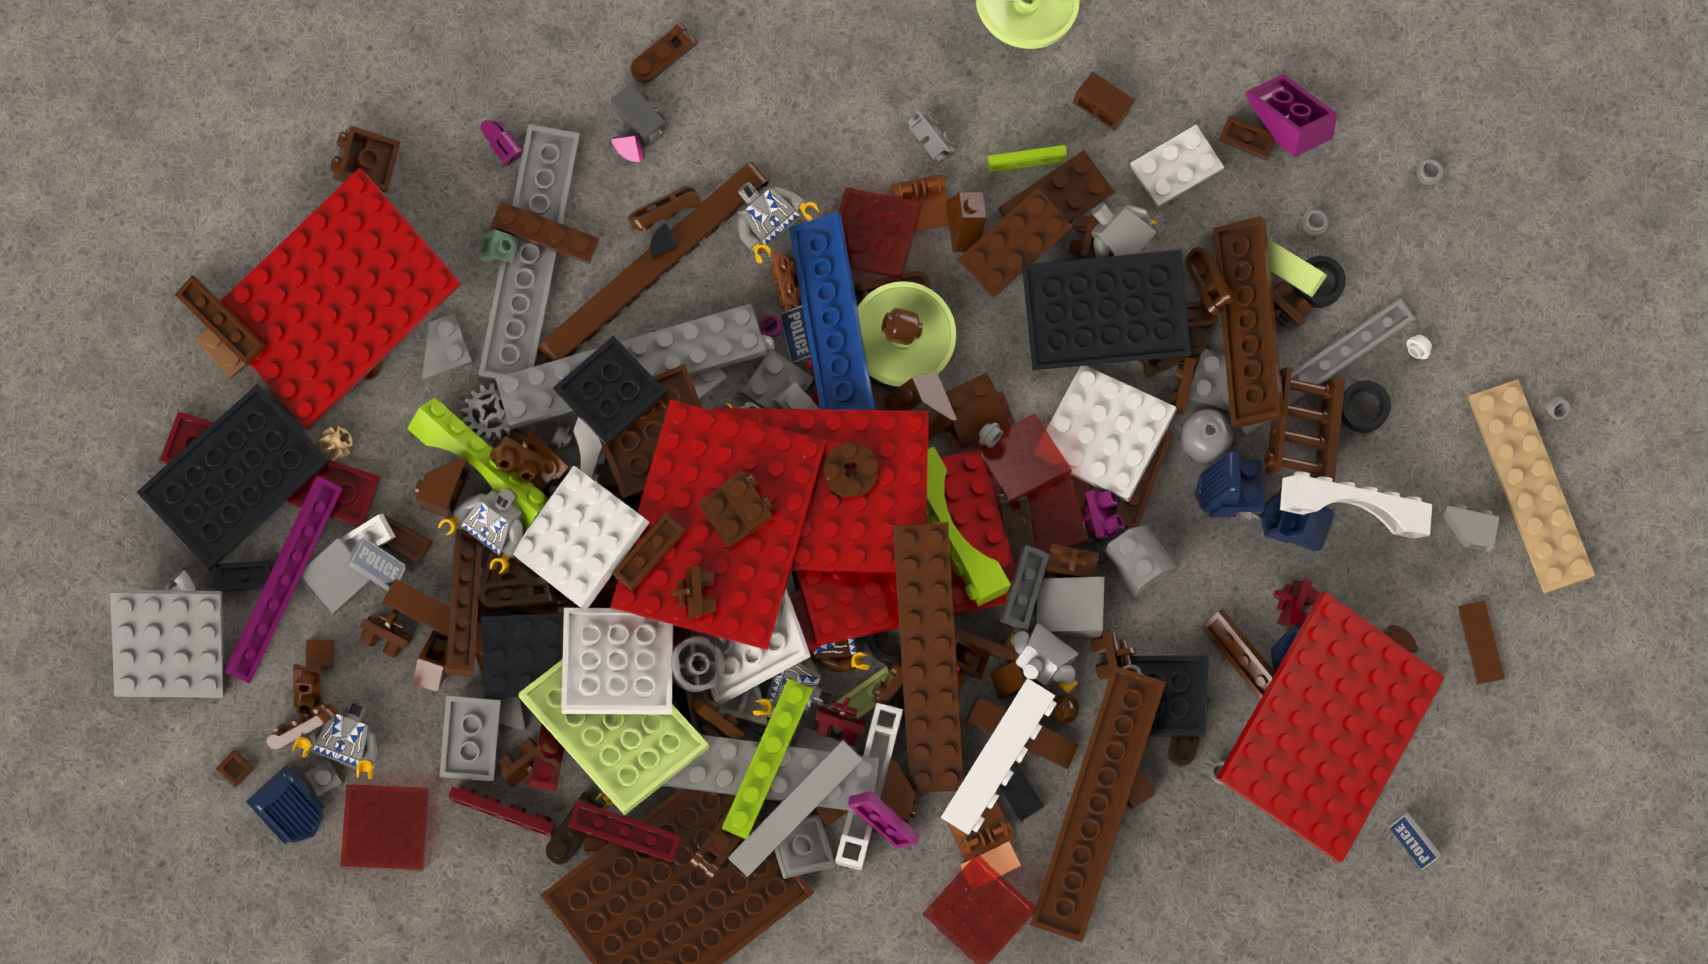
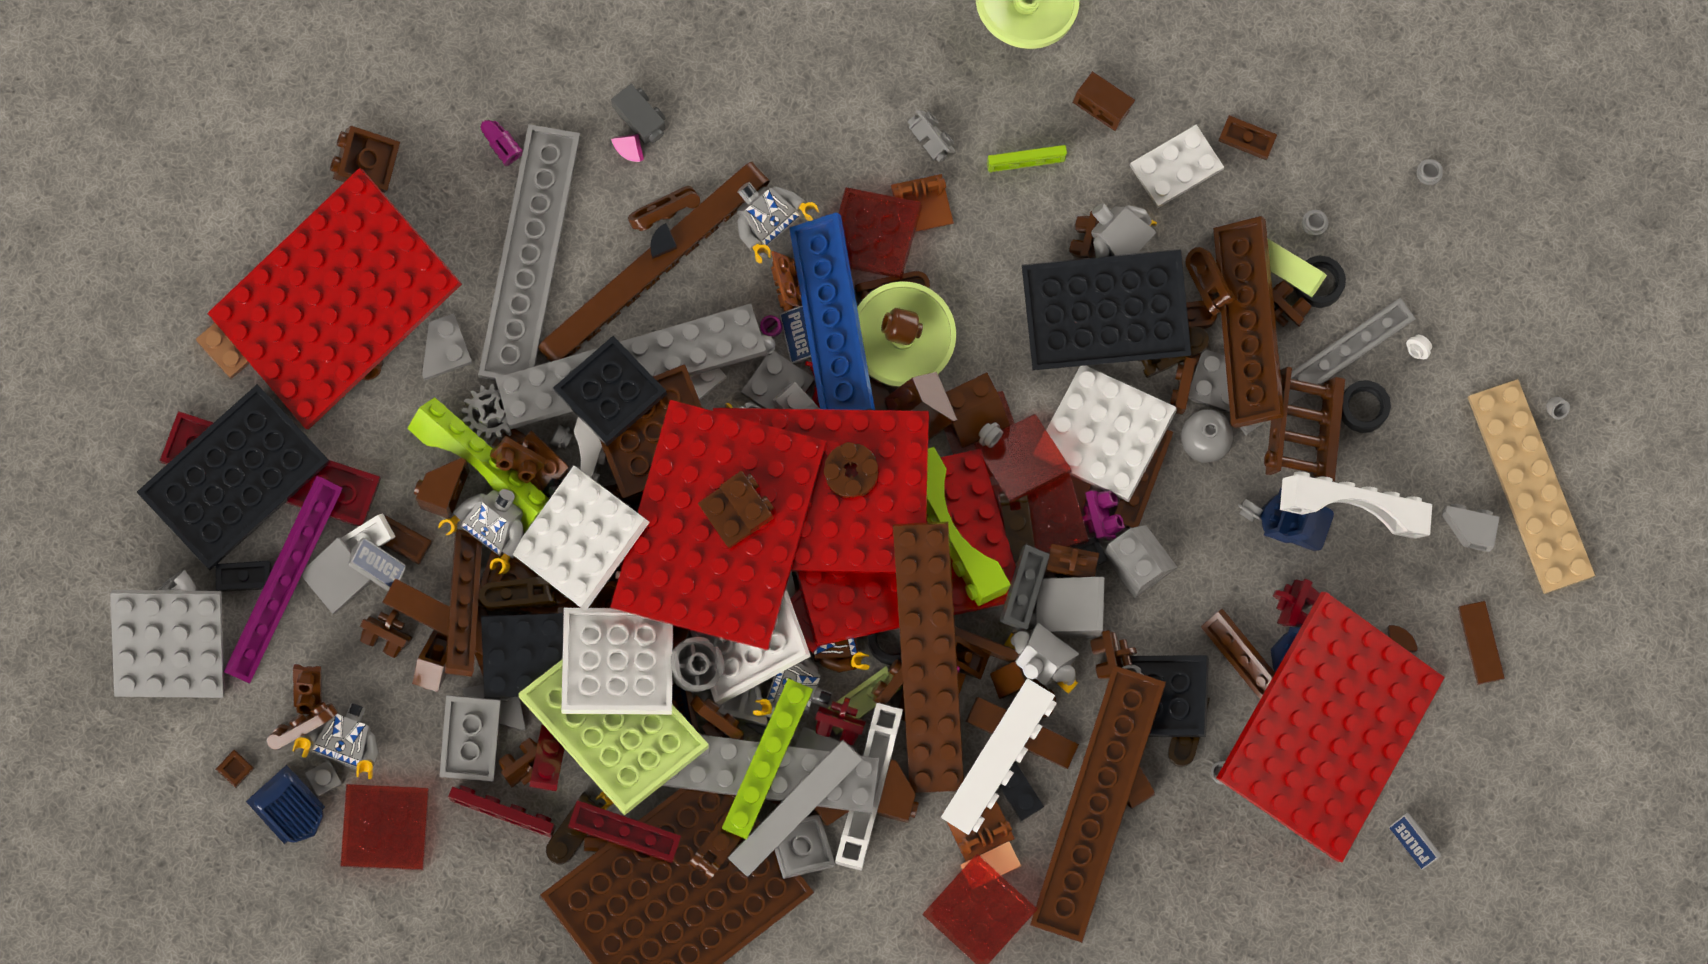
reddish brown tile [175,275,266,366] -> none
reddish brown tile [306,640,335,668] -> none
tan gear [319,426,353,460] -> none
sand green bracket [478,230,519,263] -> none
reddish brown plate [491,201,599,265] -> none
reddish brown tile [612,512,687,592] -> none
reddish brown plate [631,23,698,83] -> none
reddish brown hips [670,566,716,619] -> none
magenta plate [848,791,920,849] -> none
reddish brown slope [946,192,986,252] -> none
reddish brown brick [958,188,1072,299] -> none
reddish brown plate [999,150,1115,223] -> none
reddish brown tile [1053,695,1079,723] -> none
dark blue piece [1194,451,1265,517] -> none
magenta slope [1245,74,1338,157] -> none

